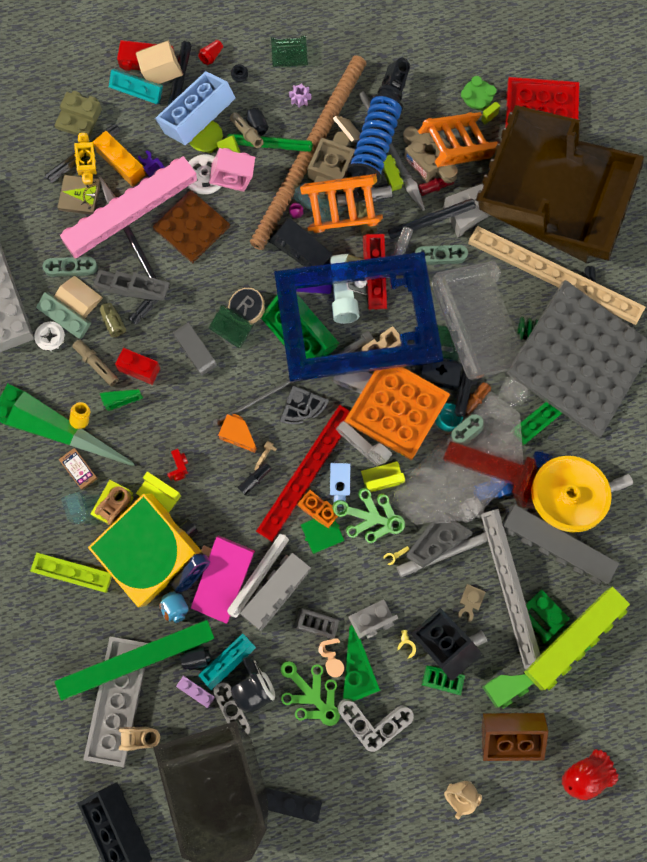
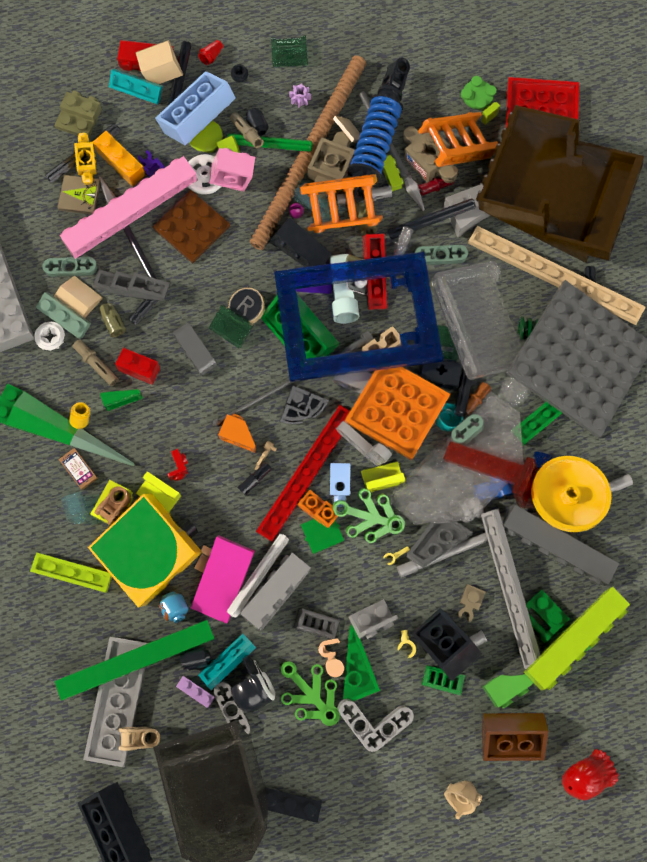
dark blue plate [171,553,210,593] -> none

